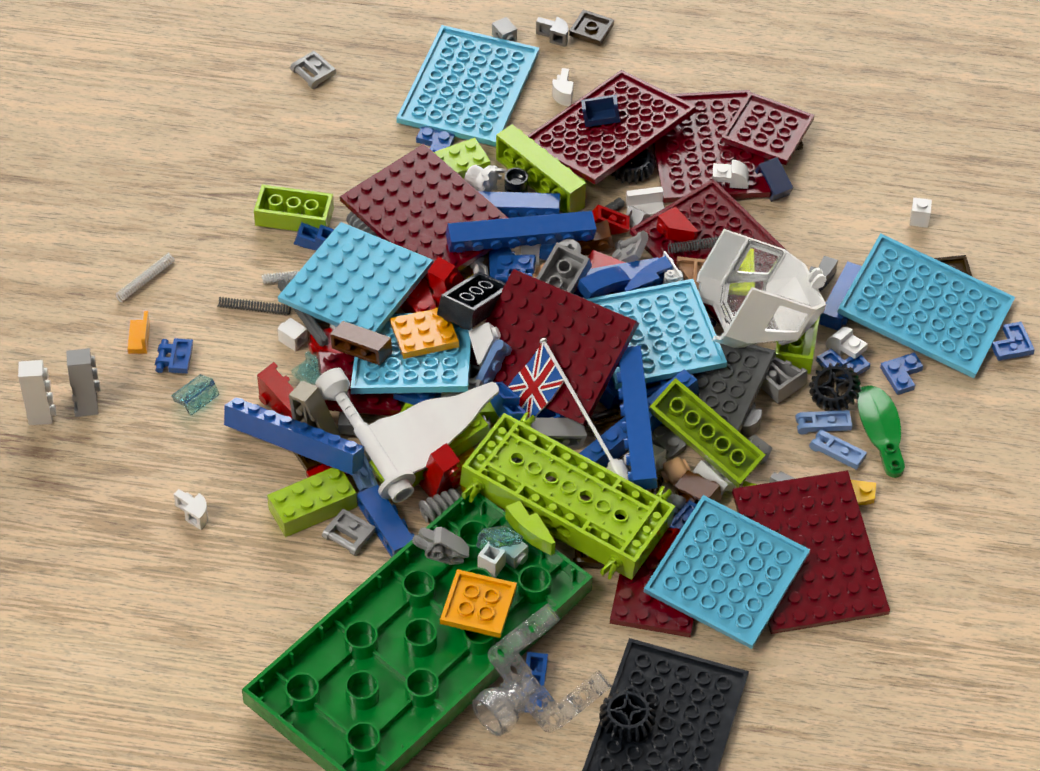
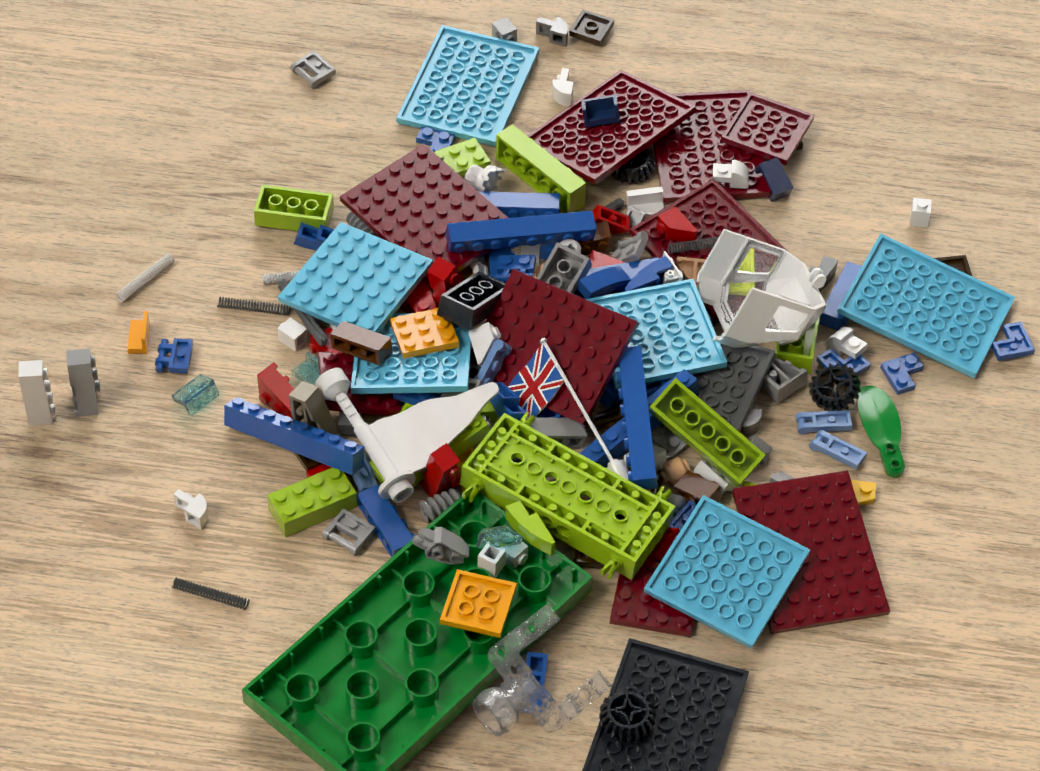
black wheel [504,168,528,193] -> none
none -> dark grey piece [172,577,250,610]

